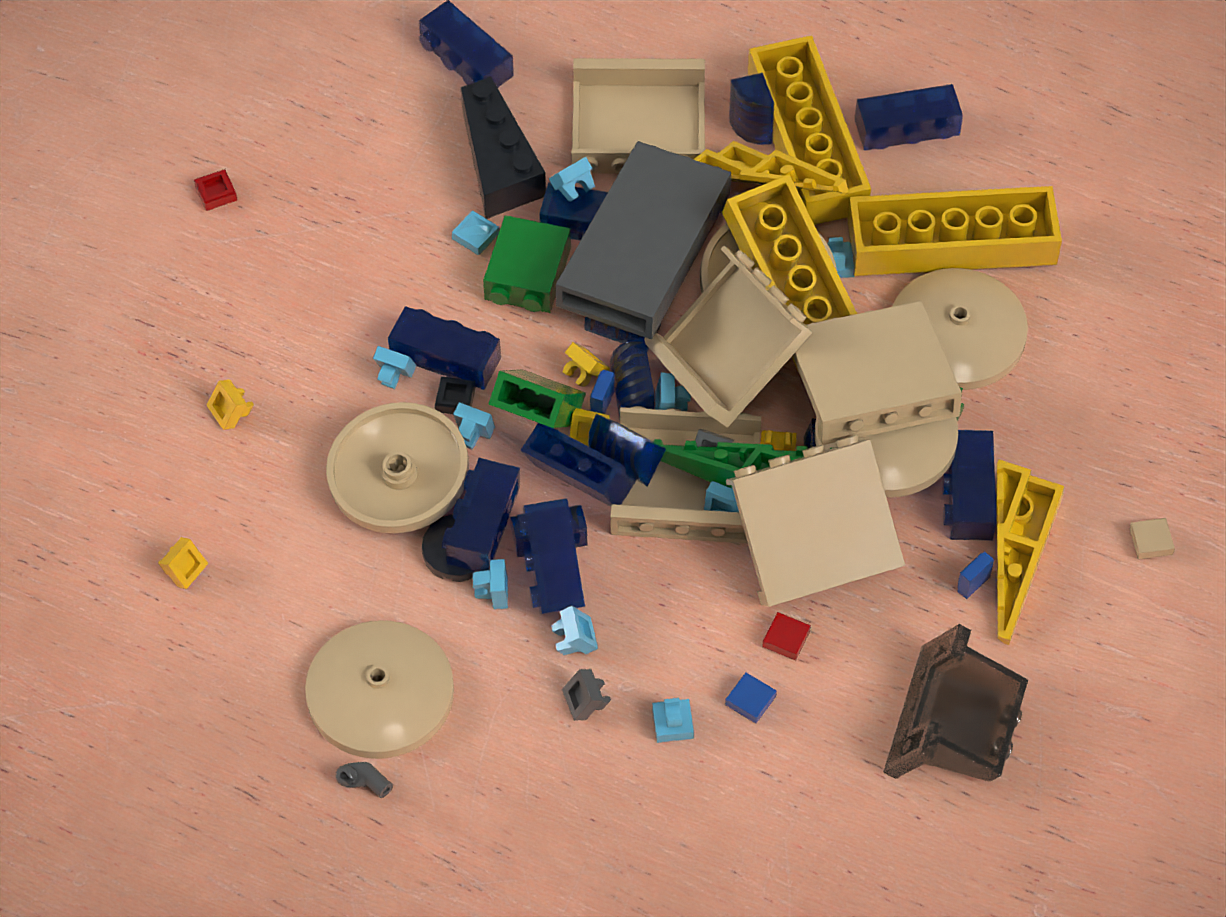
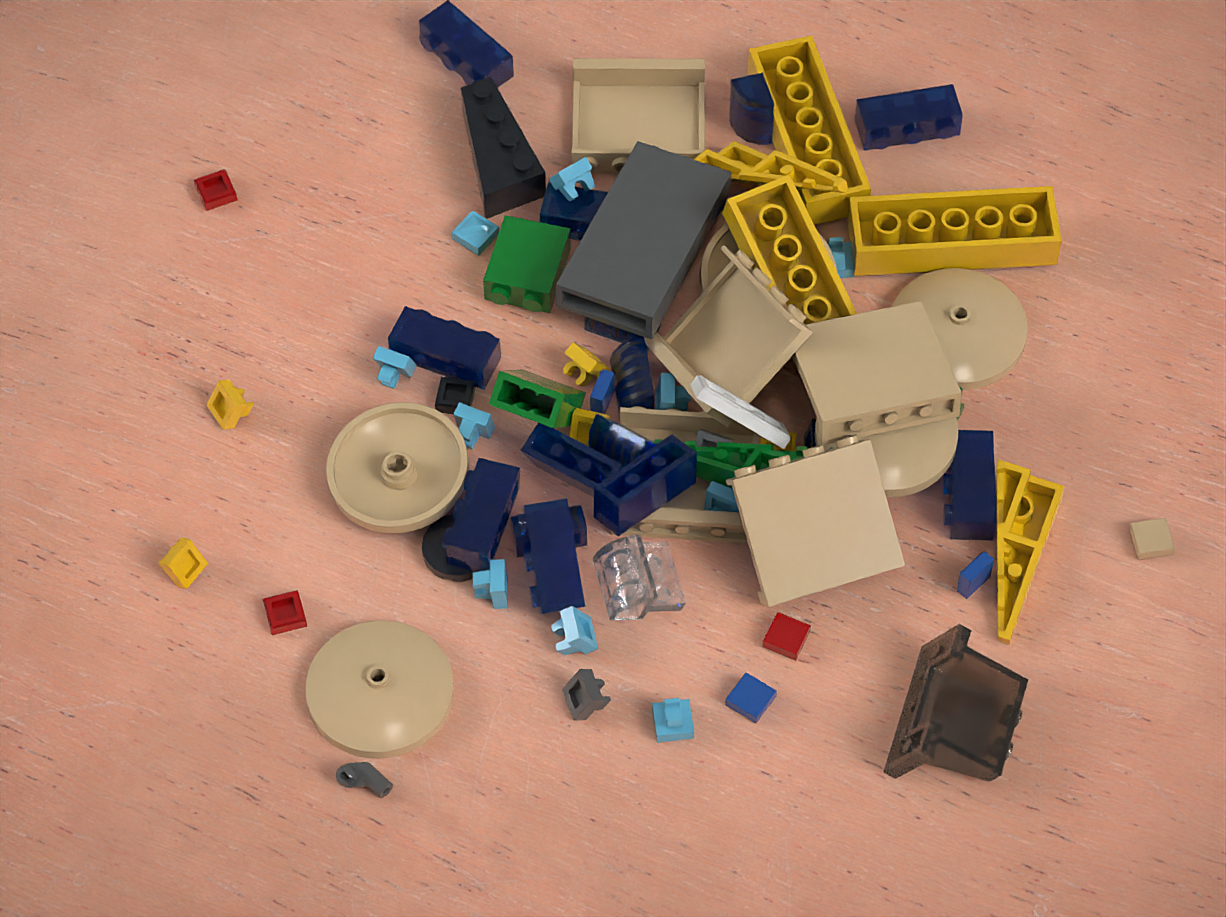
none -> red tile [263,590,307,635]
none -> clear blue brick [593,434,697,537]
none -> clear brick [593,535,686,621]
none -> white tile [690,375,790,449]

